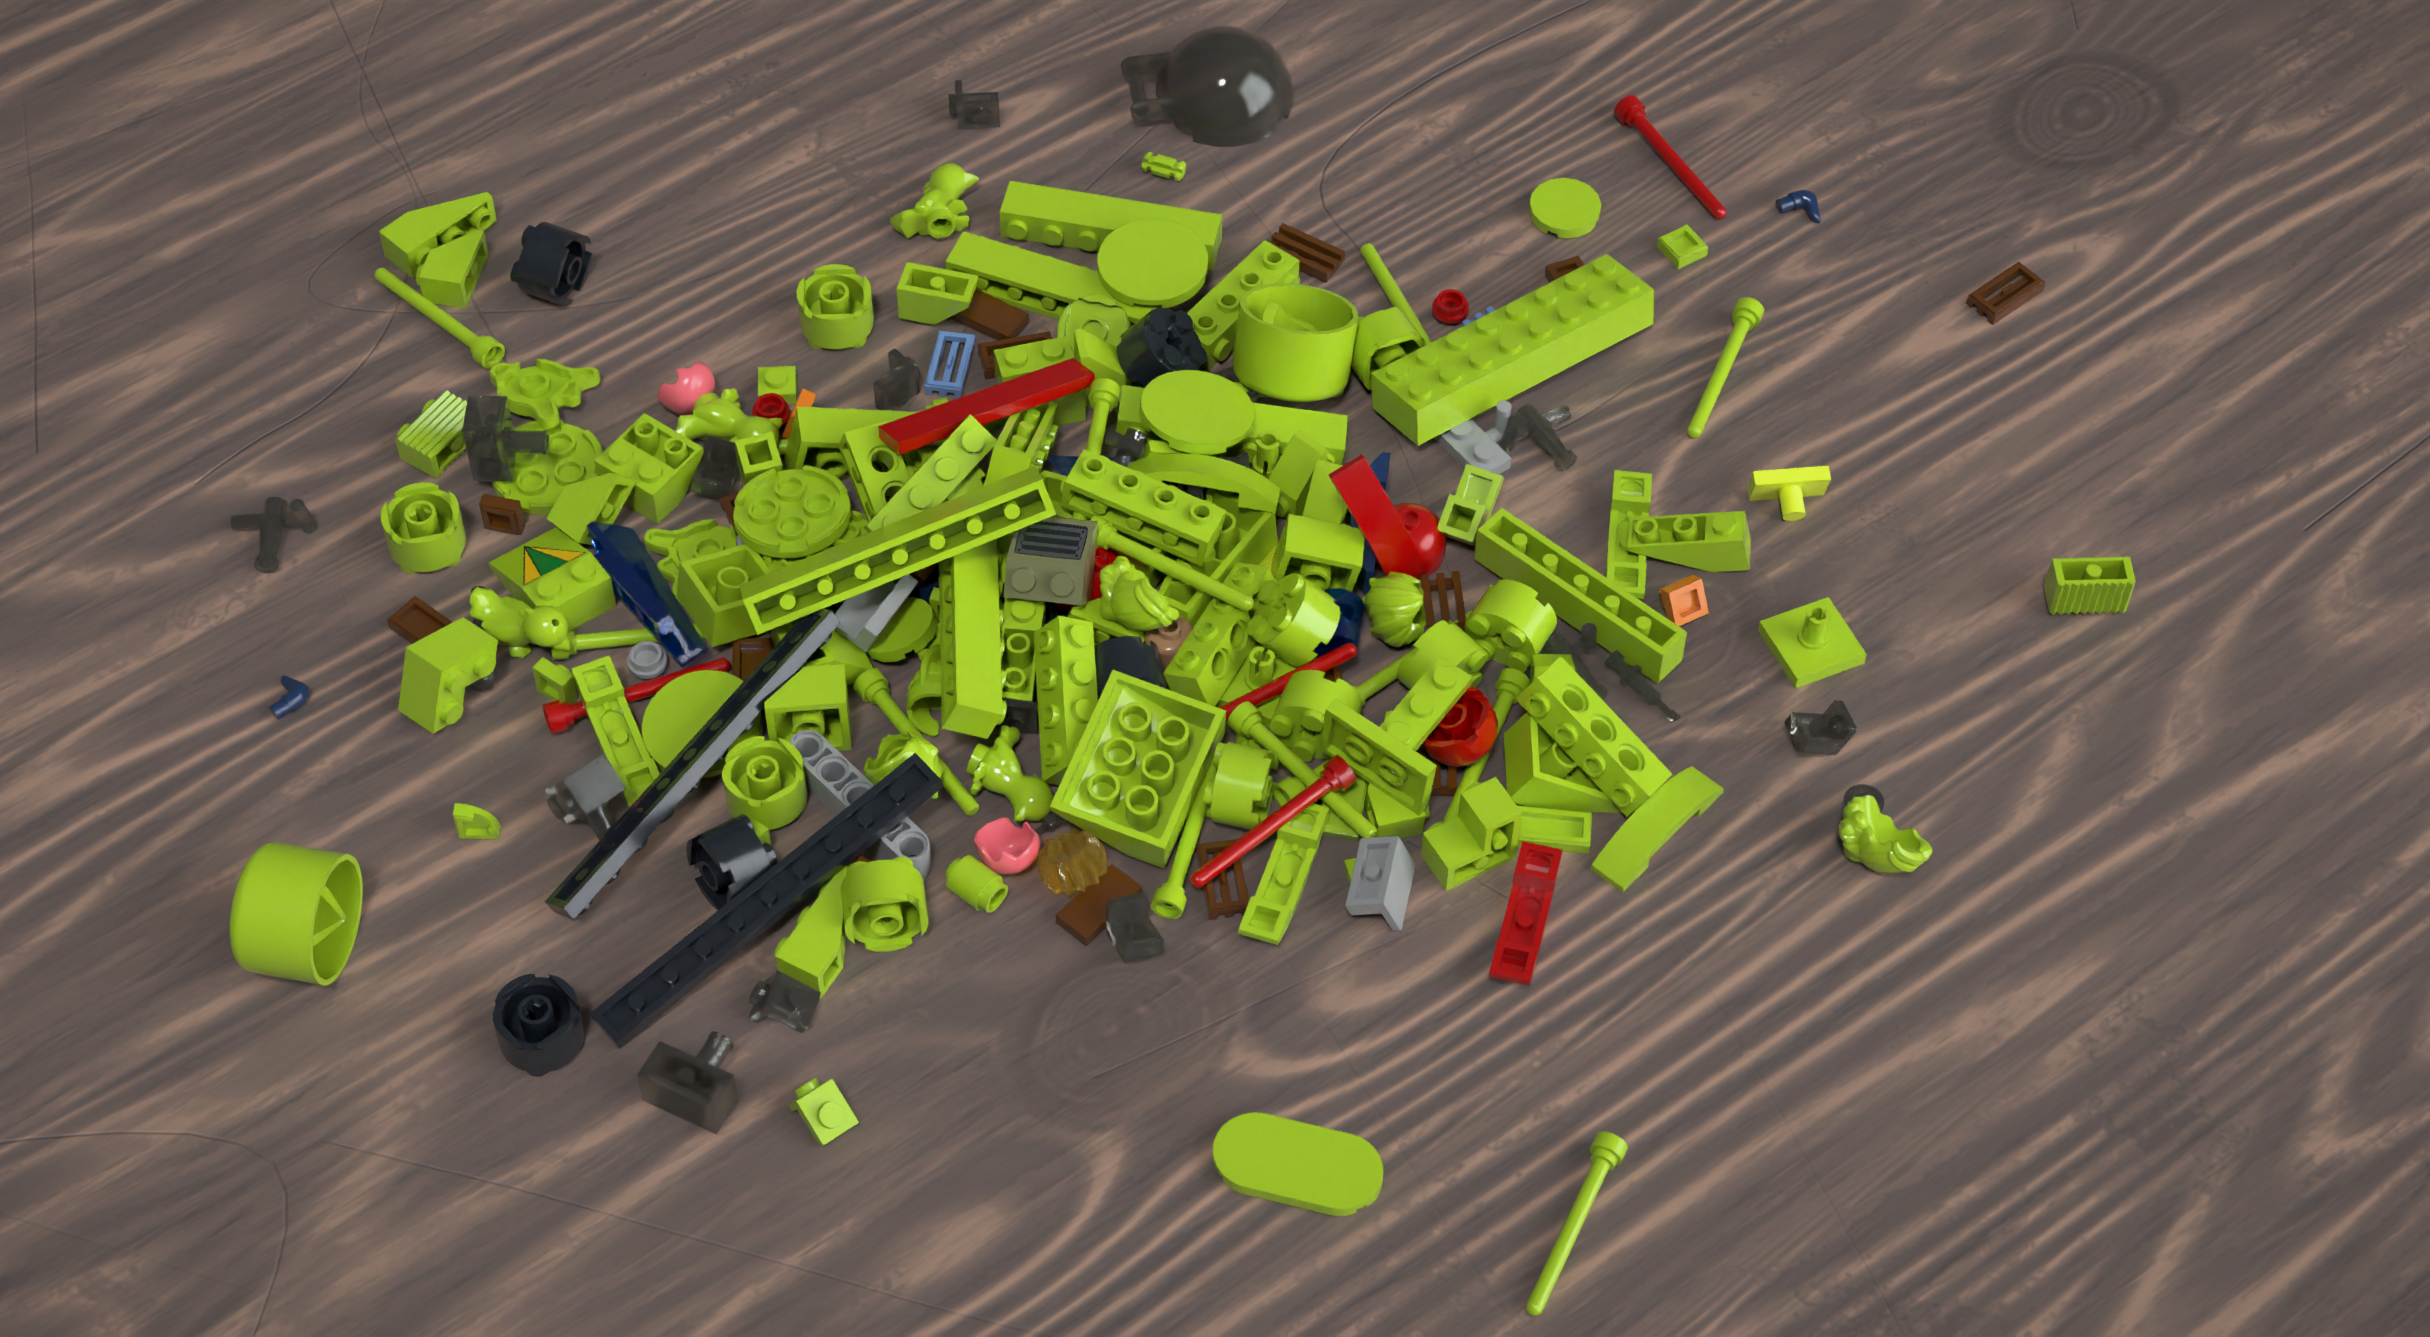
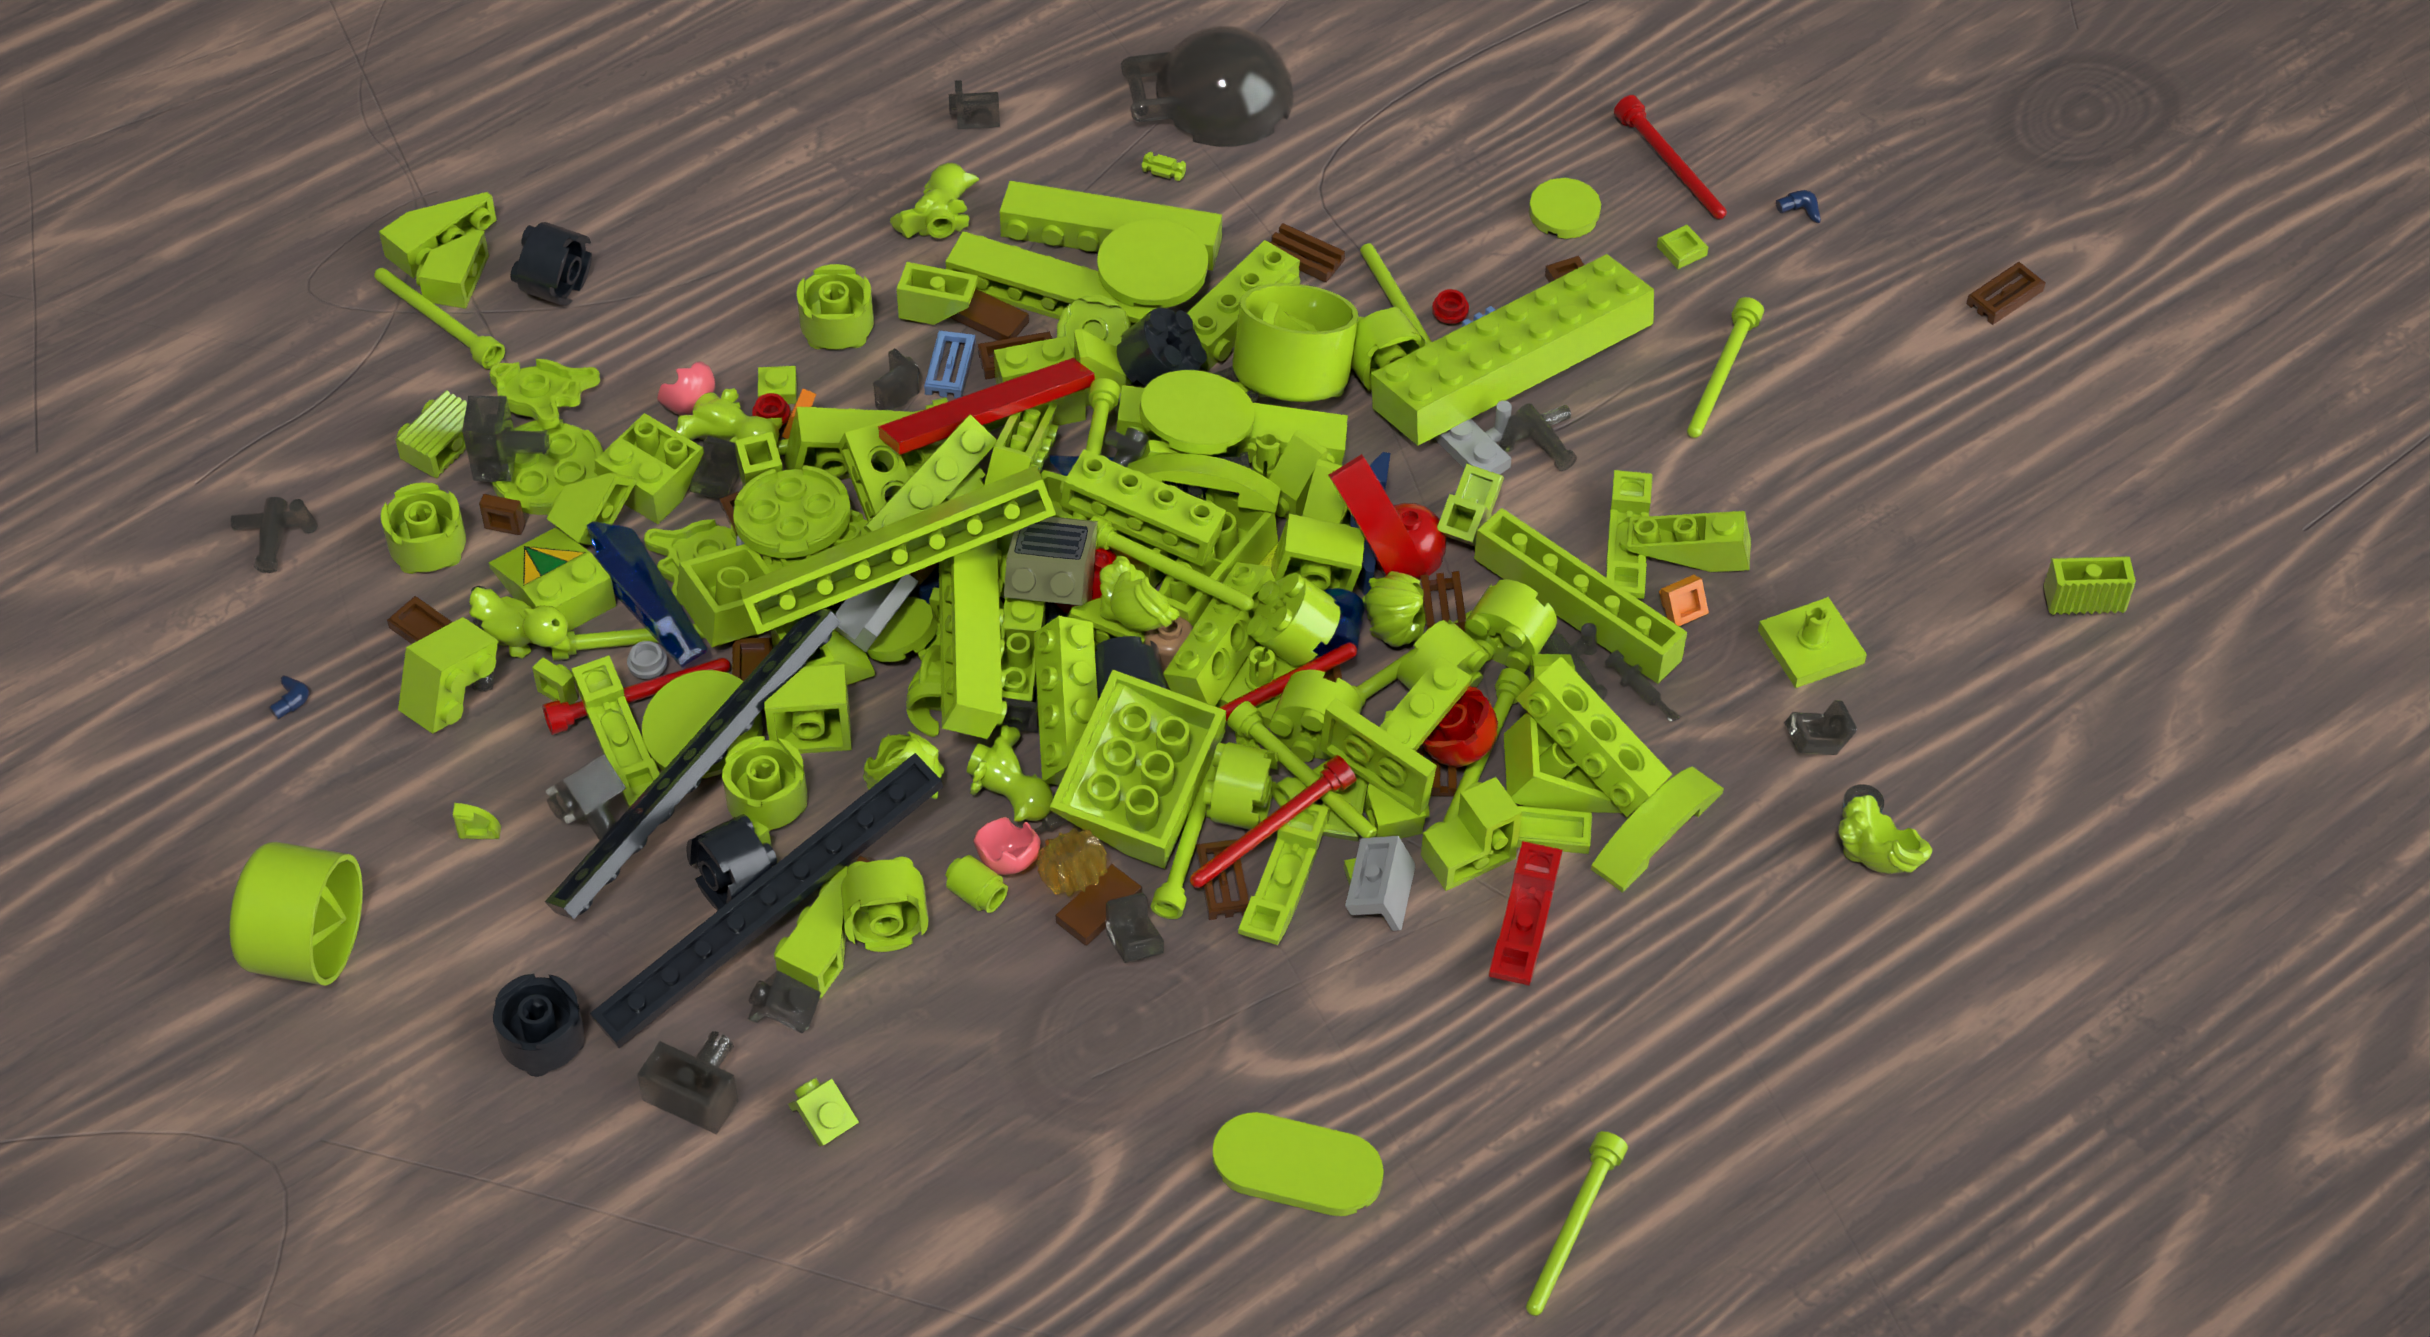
light grey beam [790,730,932,880] -> none
lime piece [853,668,980,816] -> none
neon yellow tile [1747,466,1831,521] -> none

